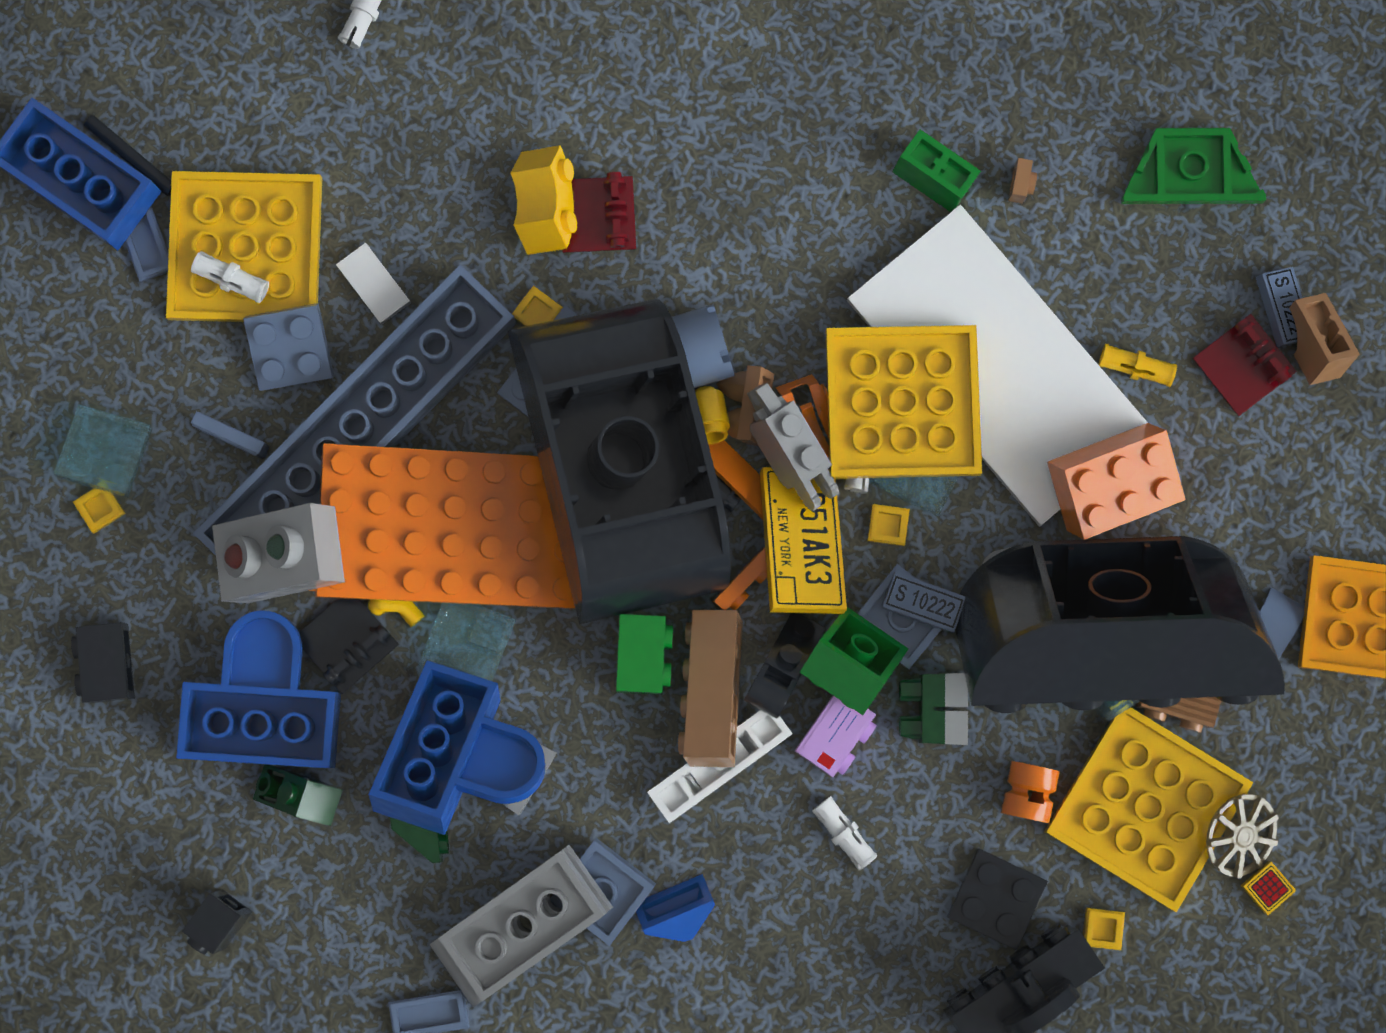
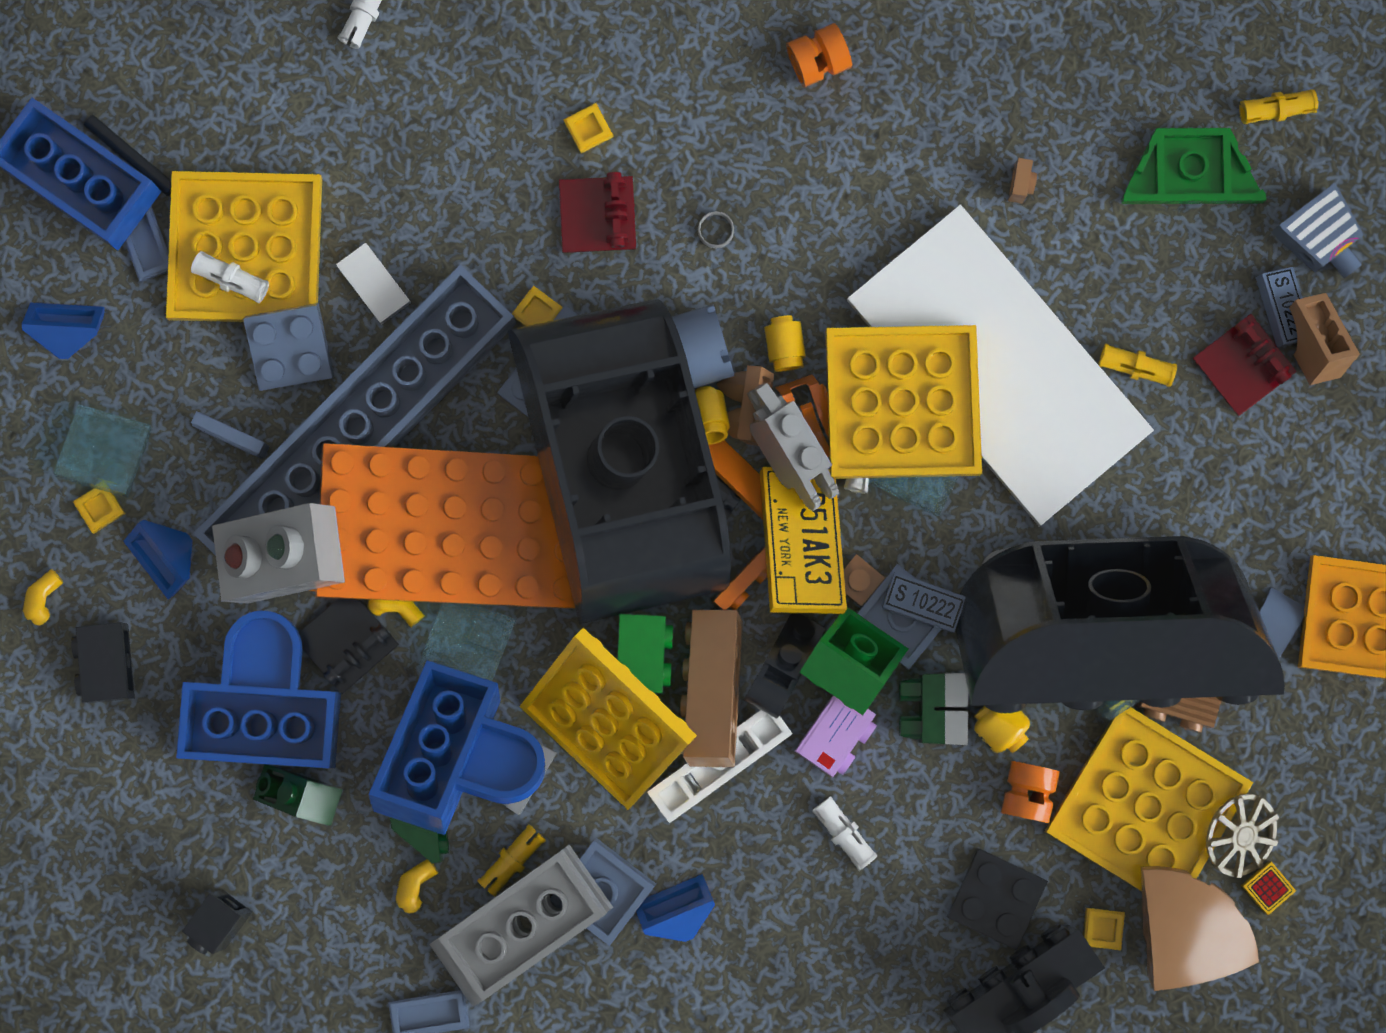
yellow brick [510,145,577,255] -> none
yellow tile [867,504,910,546] -> none
green hinge [892,129,981,212] -> none
orange brick [1047,423,1185,540] -> none
none -> blue slope [22,303,104,359]
none -> yellow arm [23,569,64,625]
none -> blue slope [123,520,193,600]
none -> yellow arm [396,859,439,914]
none -> yellow pin [477,824,546,897]
none -> yellow plate [519,628,697,810]
none -> yellow tile [563,103,613,154]
none -> light grey axle [698,211,734,249]
none -> yellow brick [764,315,806,372]
none -> orange wheel [786,23,852,88]
none -> medium nougat plate [844,554,885,607]
none -> yellow head [974,706,1030,753]
none -> medium nougat brick [1141,866,1259,991]
none -> yellow pin [1239,89,1318,124]
none -> sand blue torso [1272,183,1363,278]

